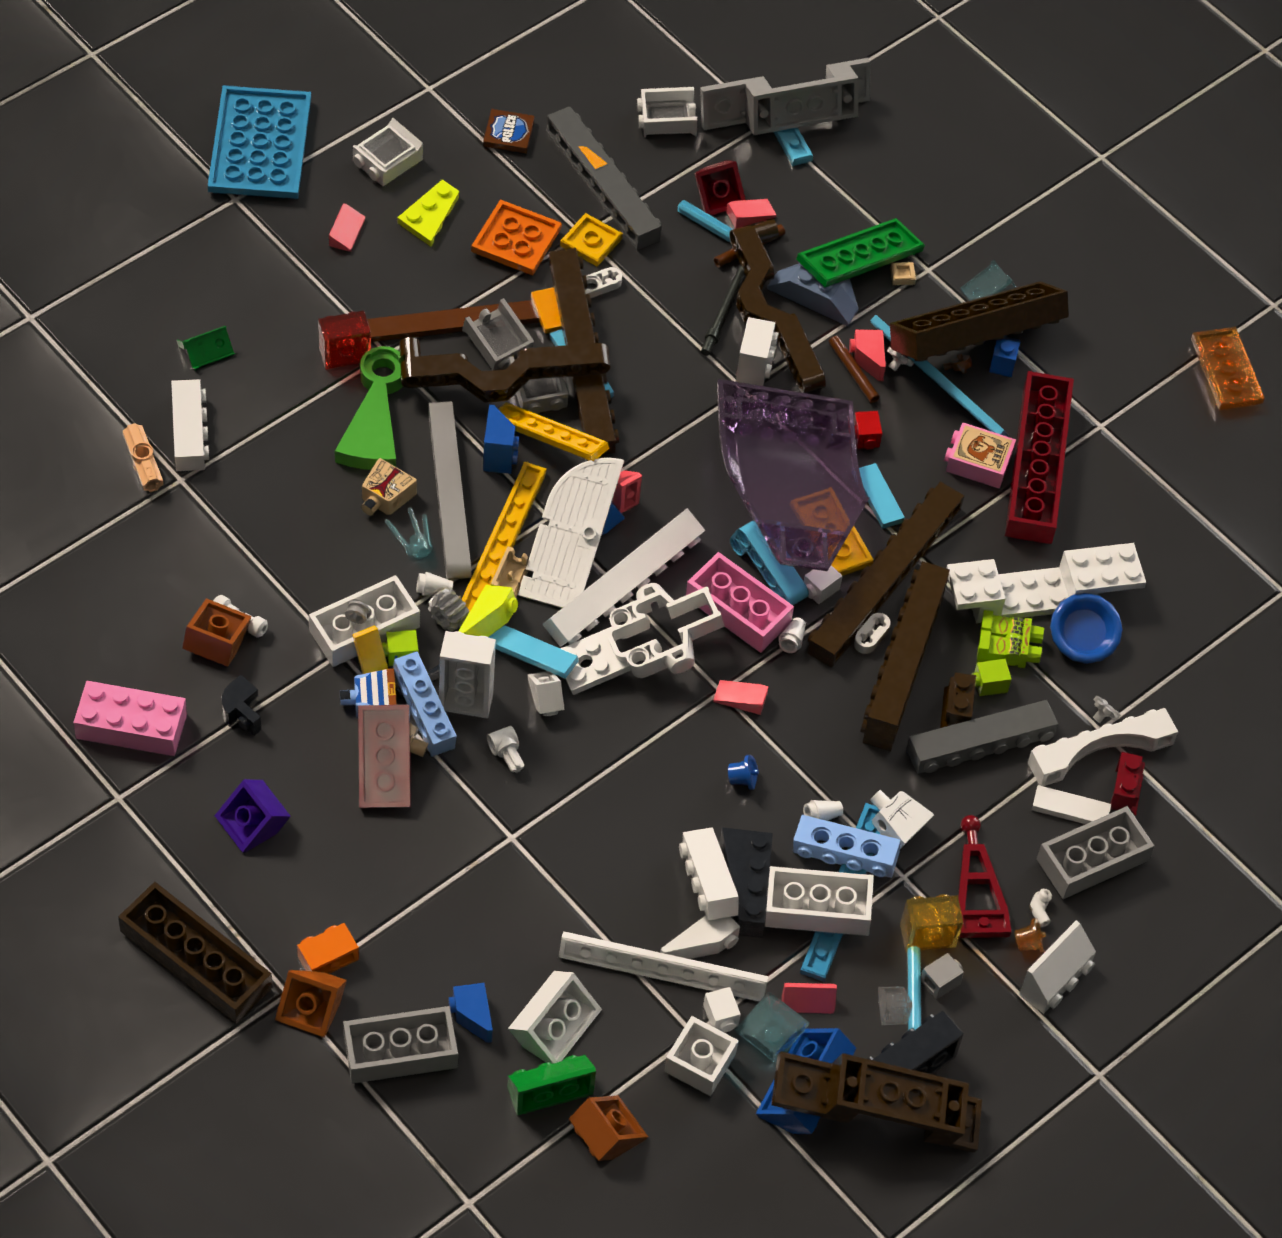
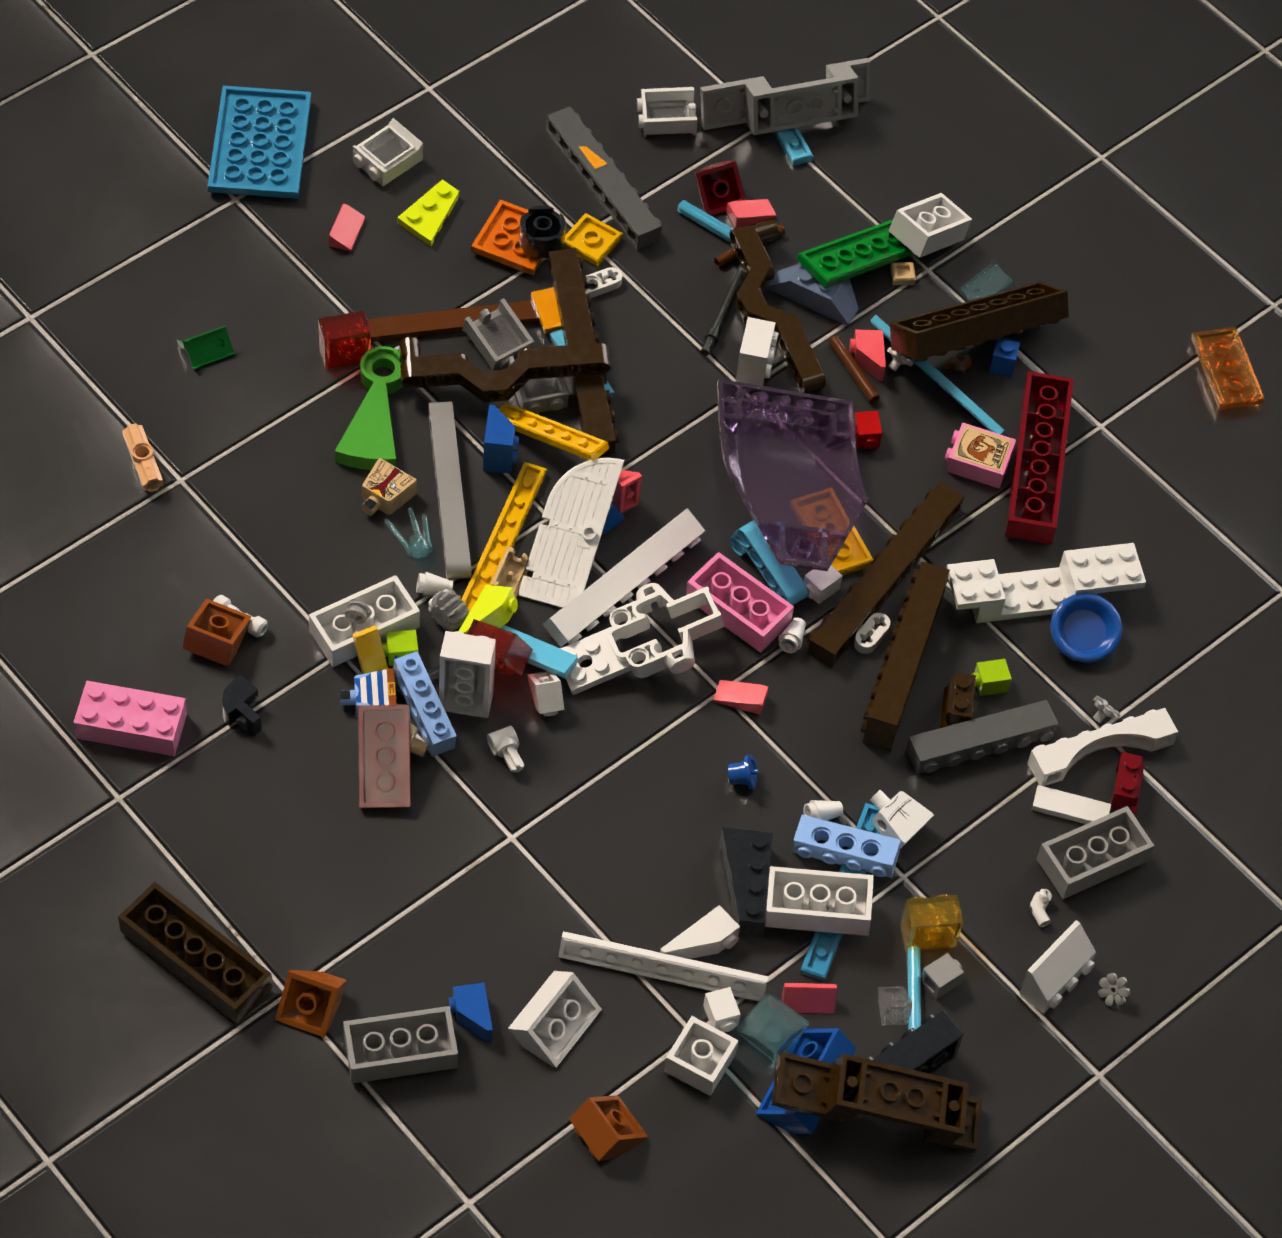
white brick [171,379,209,471] -> none
dark purple slope [214,779,291,852] -> none
orange brick [297,923,359,974] -> none
tile [483,109,535,154] -> none
green slope [507,1055,596,1115] -> none
white brick [679,827,738,920] -> none
medium azure tile [853,463,905,529] -> none
dark red plate [956,815,1011,938] -> none
lime hips [977,610,1044,668] -> none
clear orange piece [1015,918,1046,954] -> none
none -> clear red brick [467,619,533,676]
none -> black brick [519,206,566,258]
none -> white brick [889,193,972,258]
none -> light grey plant [1098,973,1130,1006]

